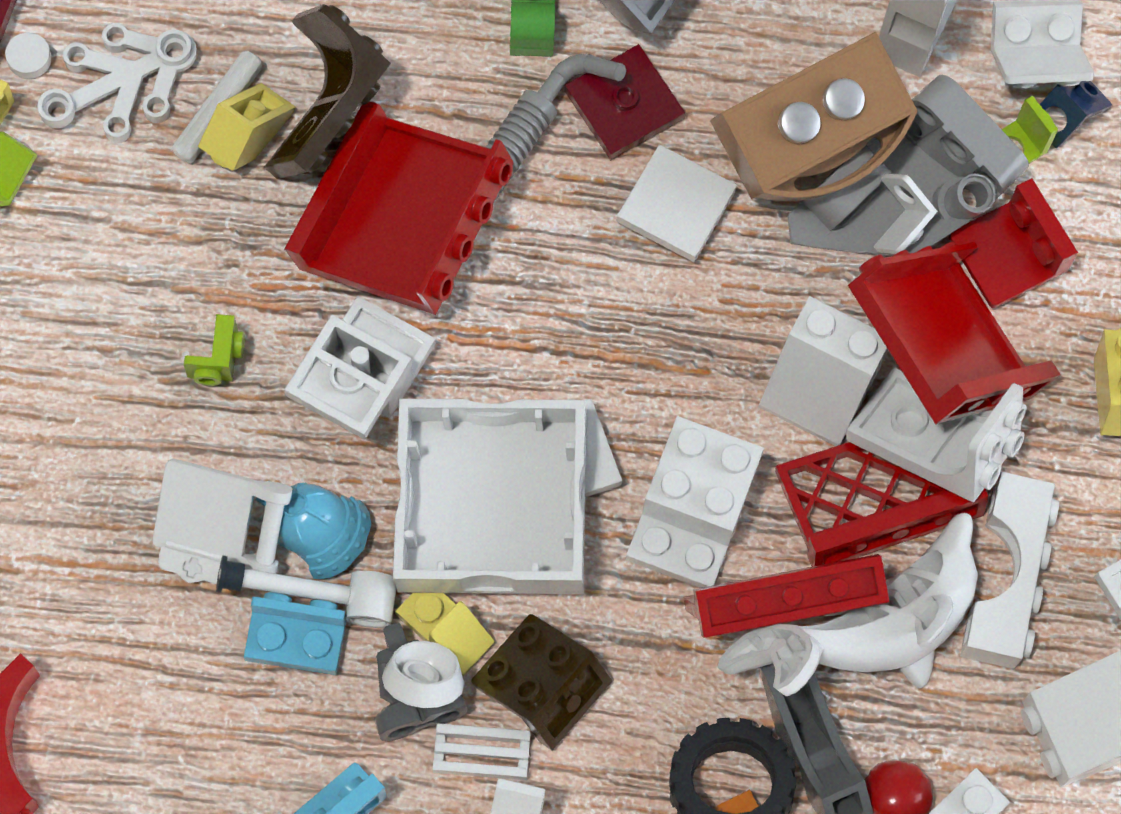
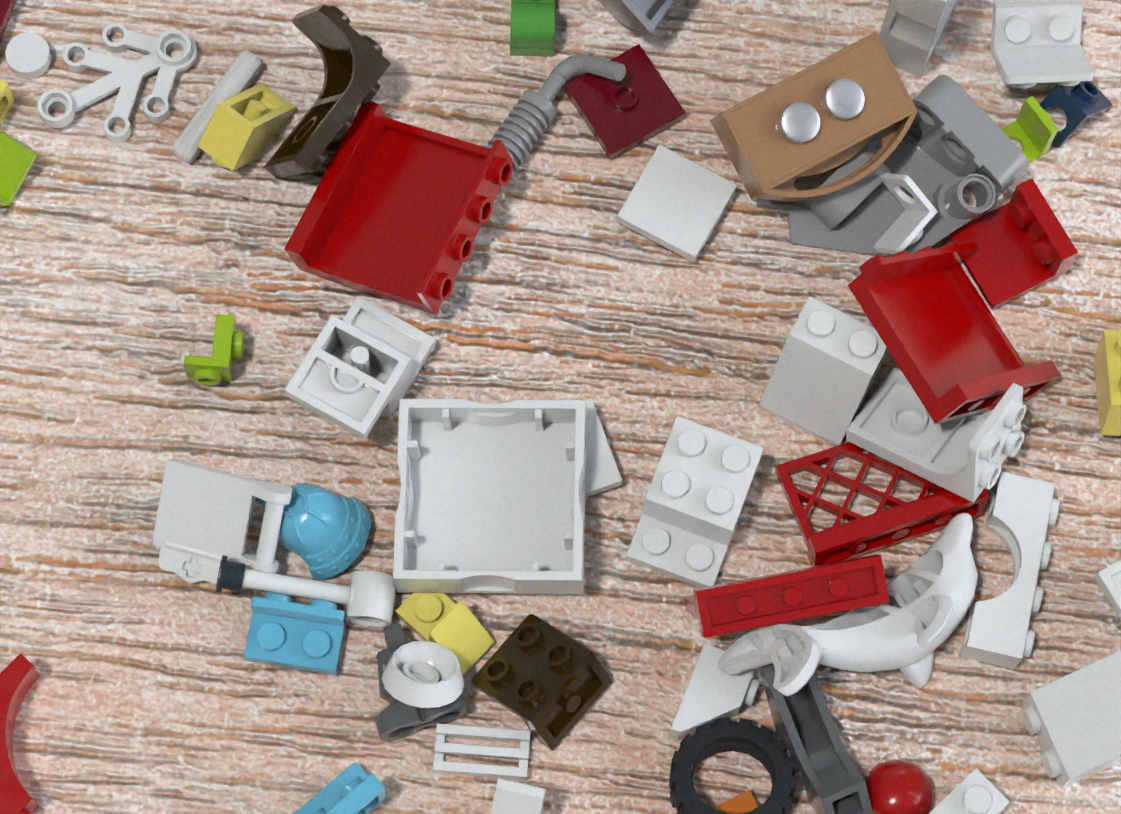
none -> white slope [668,643,761,742]

